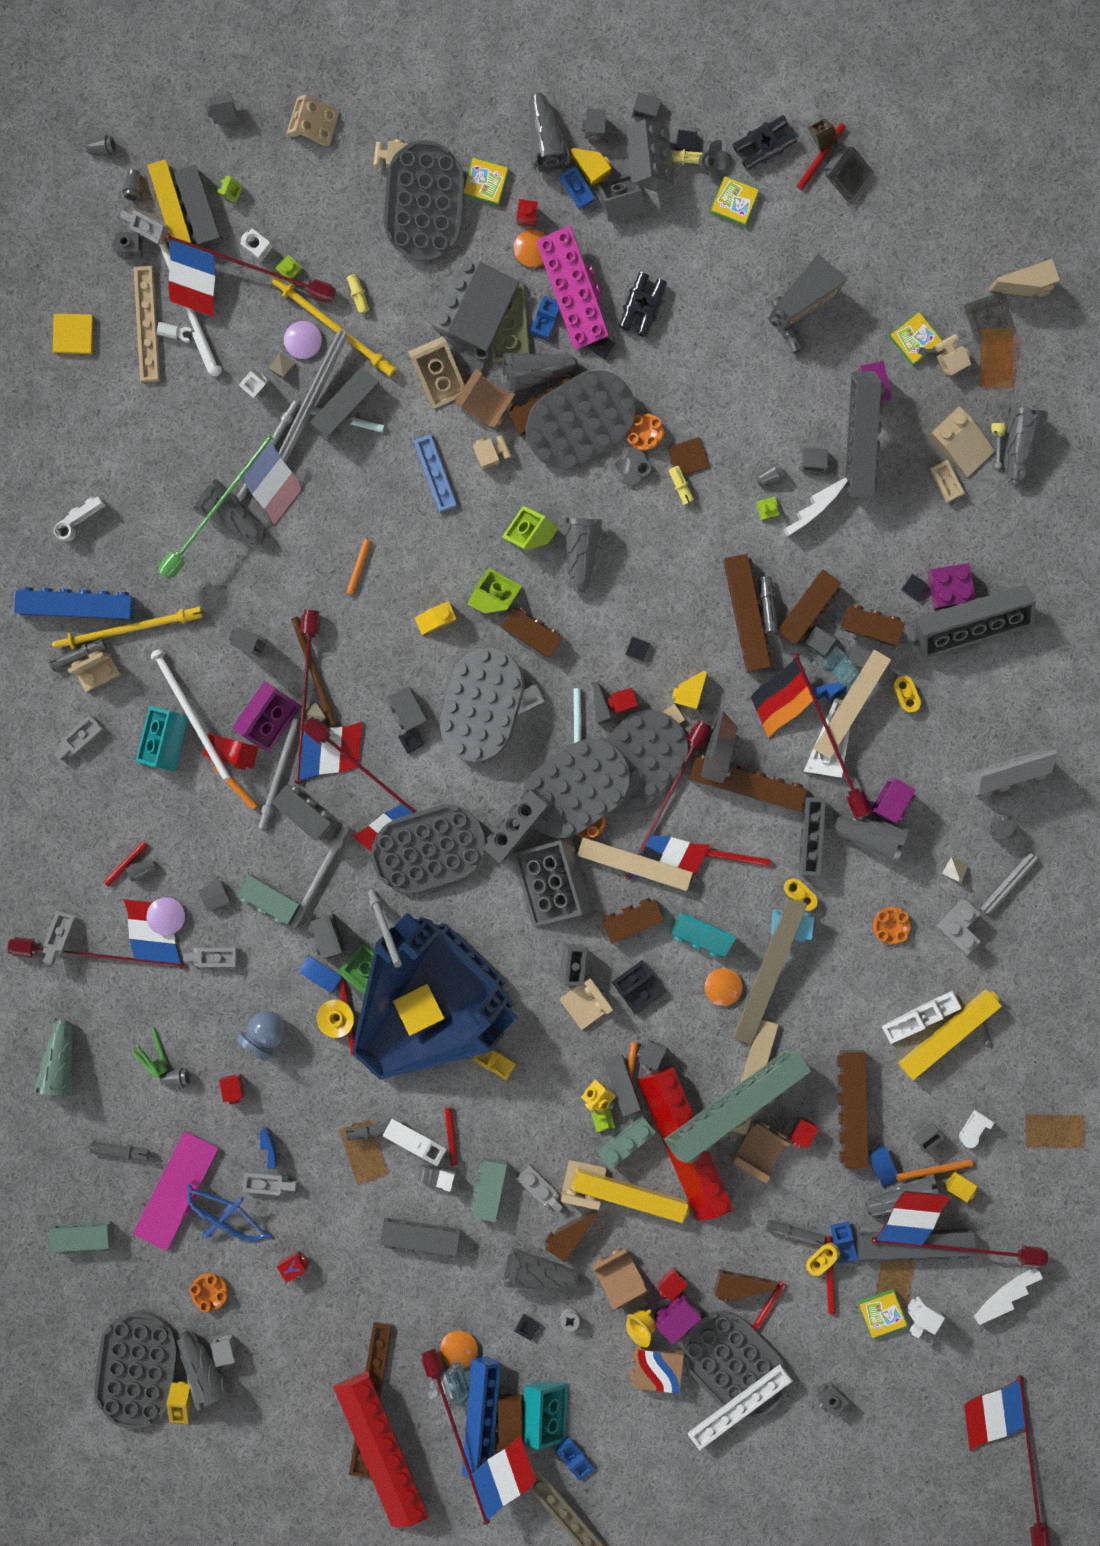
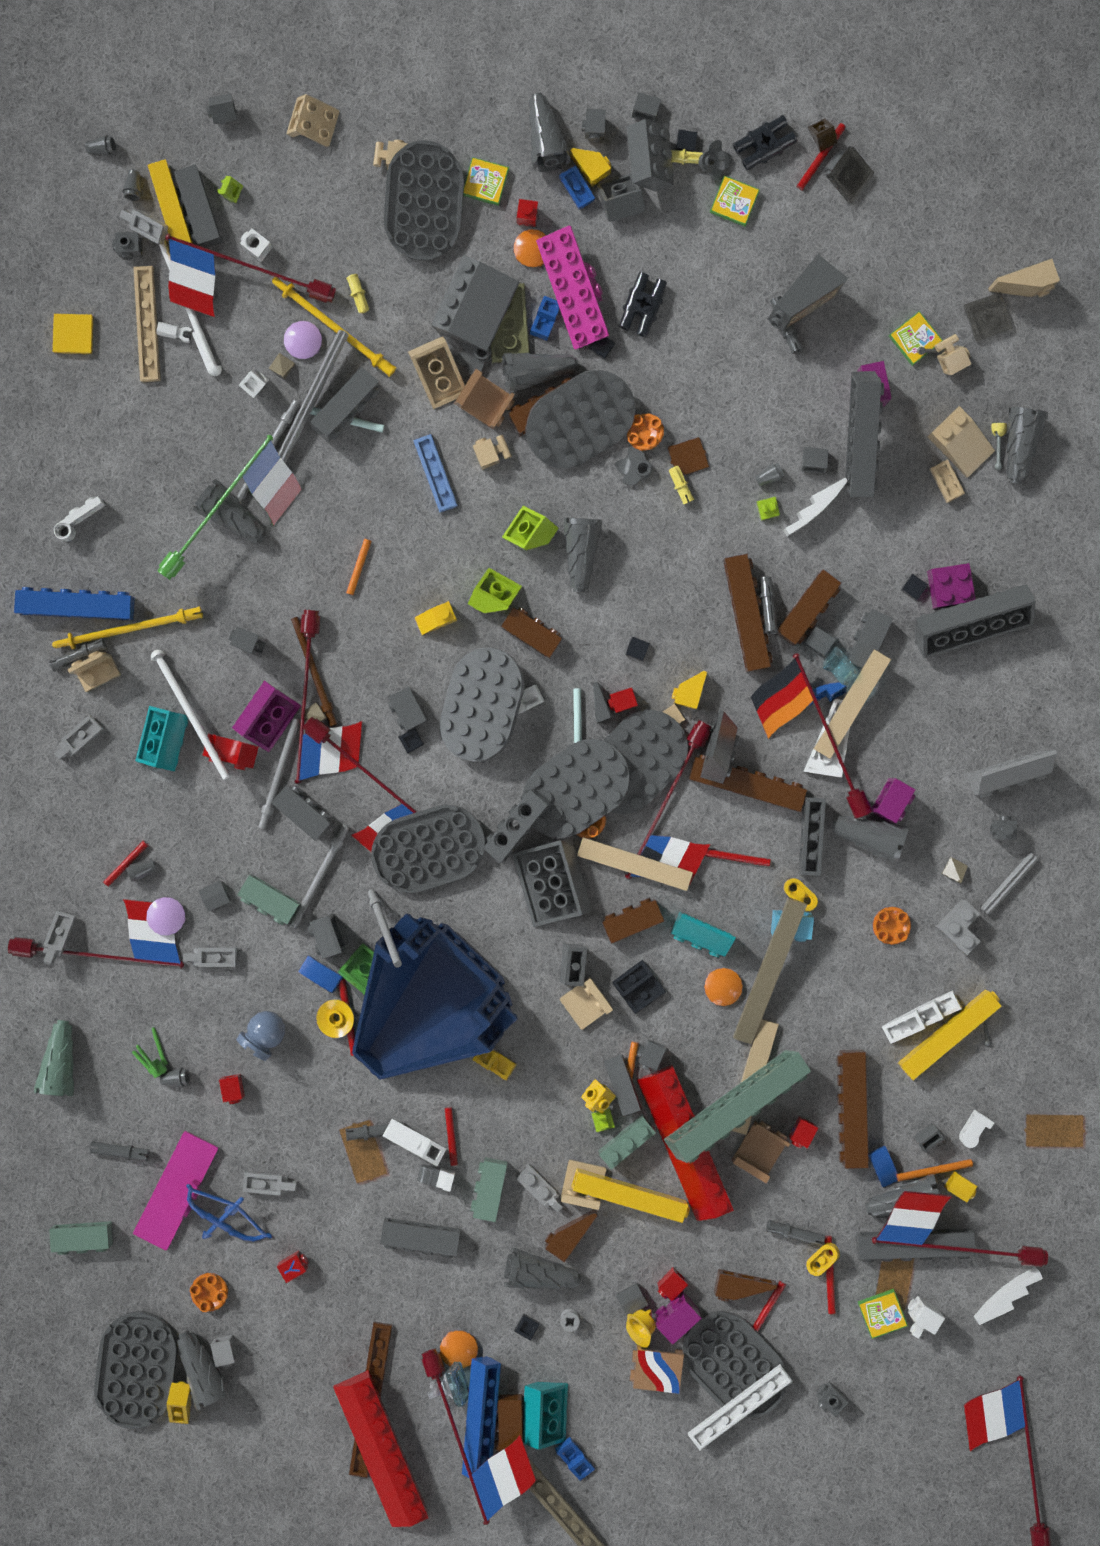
orange bar [213,766,258,810] -> none
blue slope [260,1127,277,1169] -> none
lime tile [275,254,303,283] -> none
yellow tile [393,984,444,1036] -> none
medium nougat panel [591,1248,649,1311] -> none
blue slope [830,1221,858,1264] -> none
reddish brown brick [840,604,905,647] -> none
yellow plate [893,675,921,713] -> none
clear orange piece [980,327,1013,388] -> none

